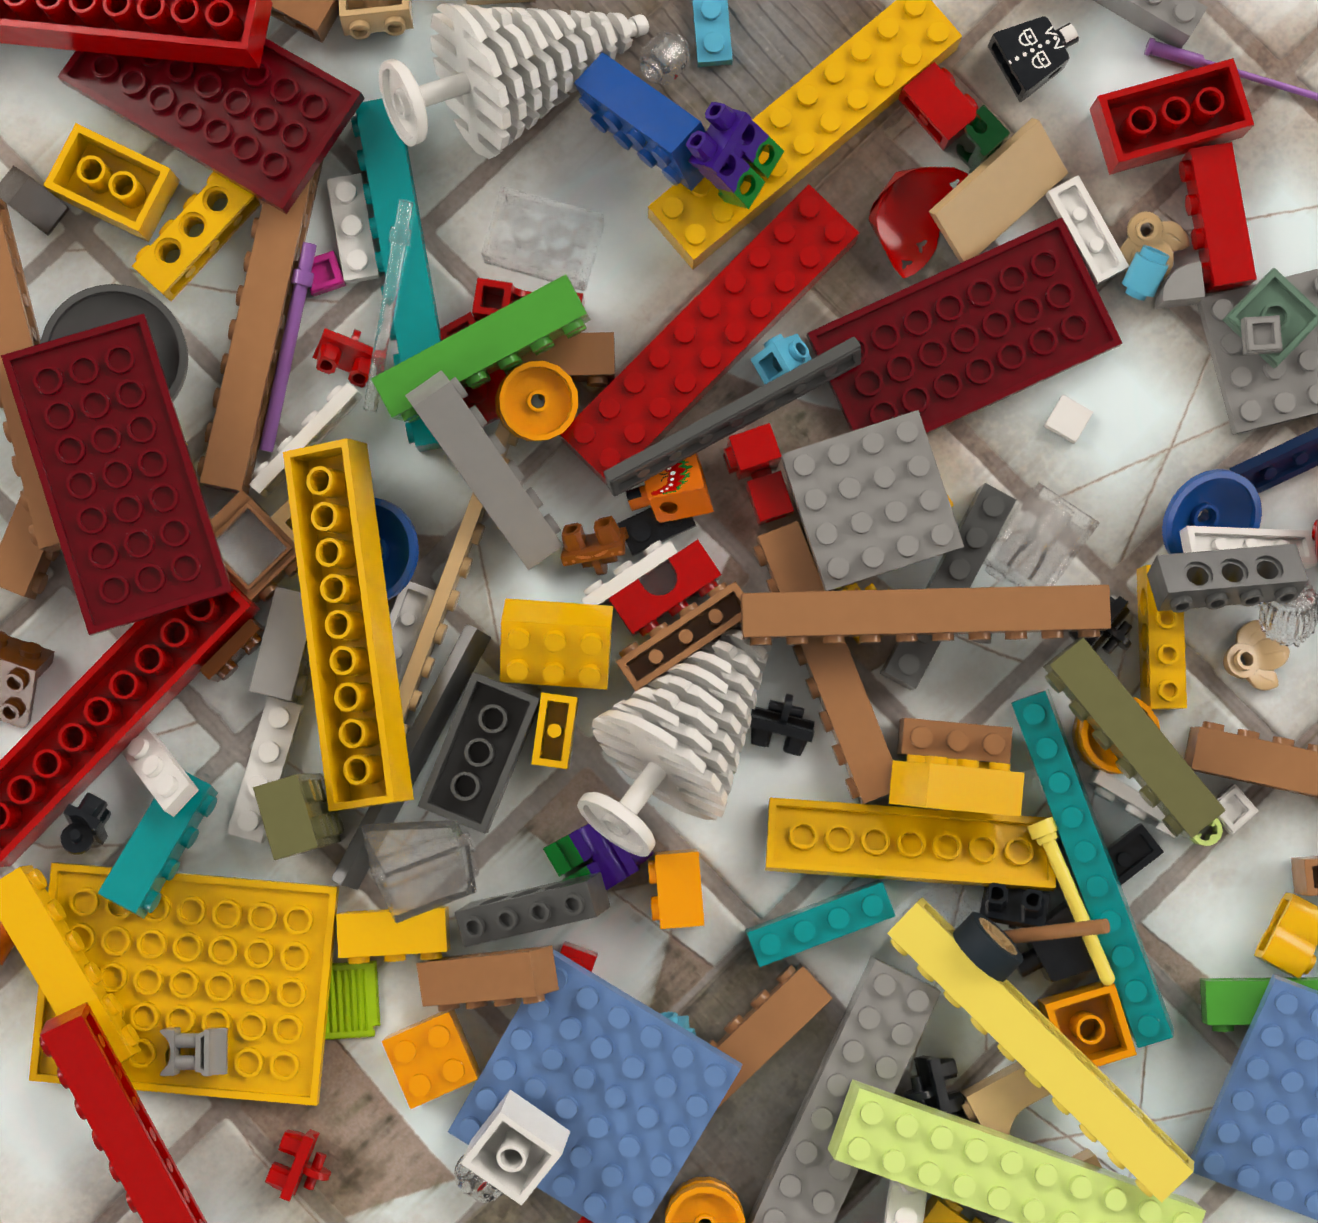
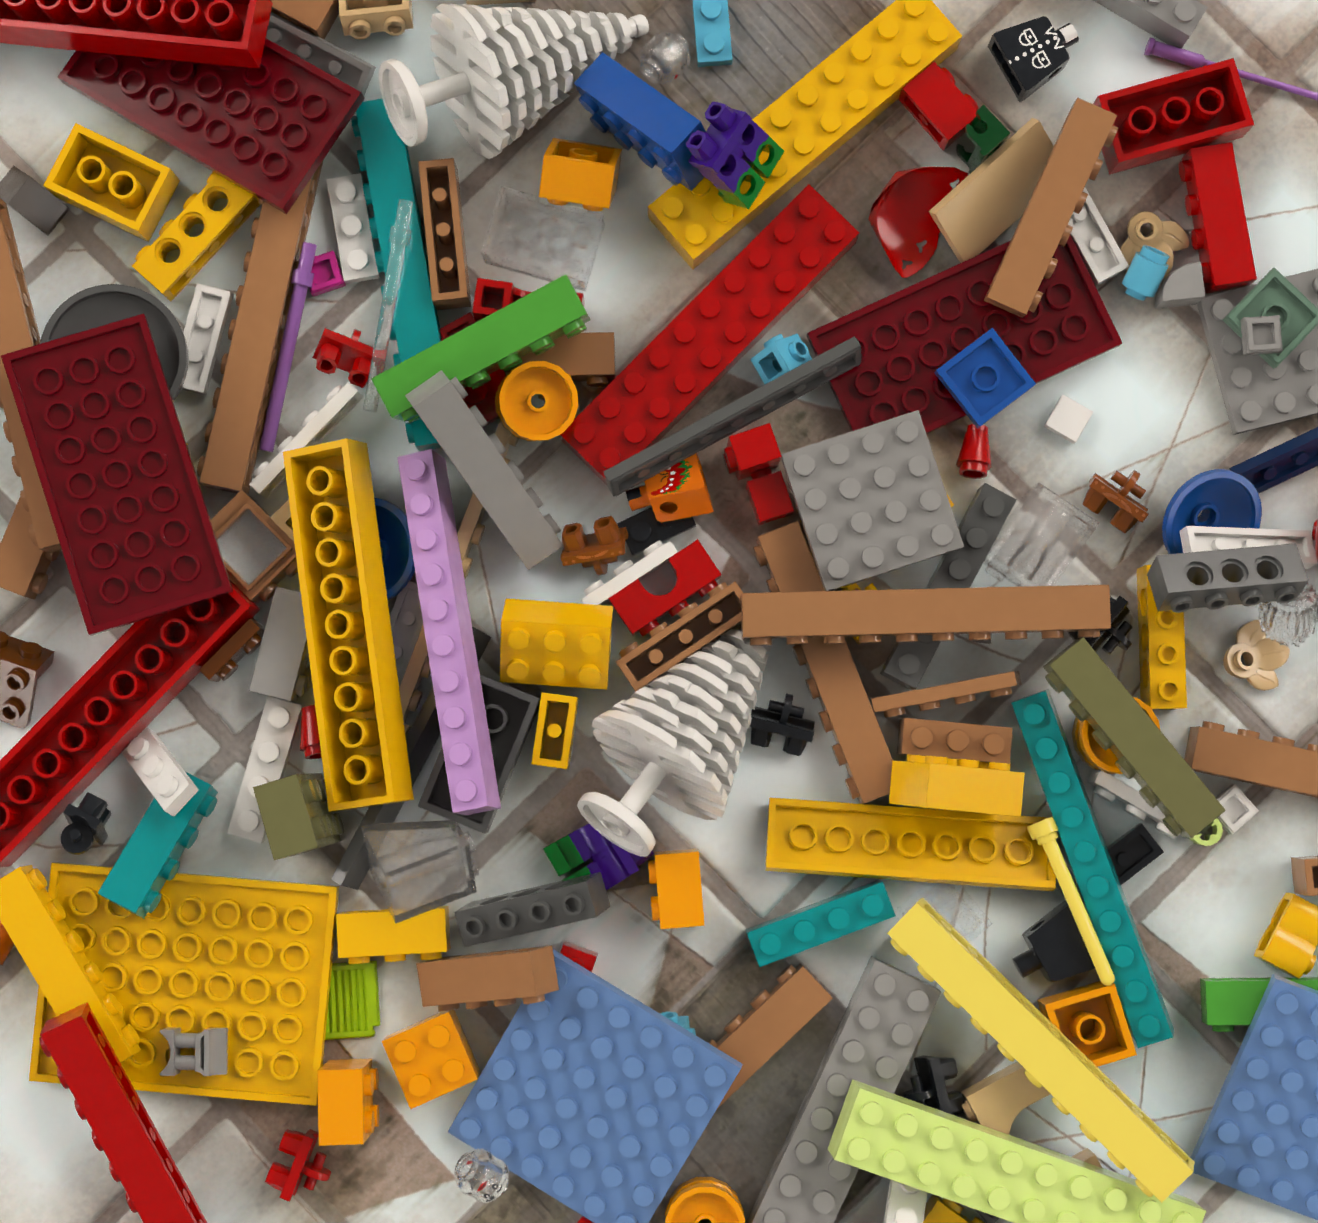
white brick [461,1090,570,1206] -> none
black wheel [953,912,1024,982] -> none
black hips [980,883,1050,929] -> none
medium nougat bar [1003,918,1110,944] -> none
none -> white plate [182,283,234,395]
none -> light grey plate [266,12,376,96]
none -> red cone [300,705,322,759]
none -> light orange brick [317,1058,380,1146]
none -> lavender brick [397,449,501,815]
none -> medium nougat brick [418,158,472,310]
none -> light orange brick [539,138,622,211]
none -> medium nougat wing [871,671,1022,718]
none -> blue plate [934,328,1036,429]
none -> red cone [956,424,992,479]
none -> medium nougat brick [984,98,1118,318]
none -> dark orange hips [1083,470,1149,533]

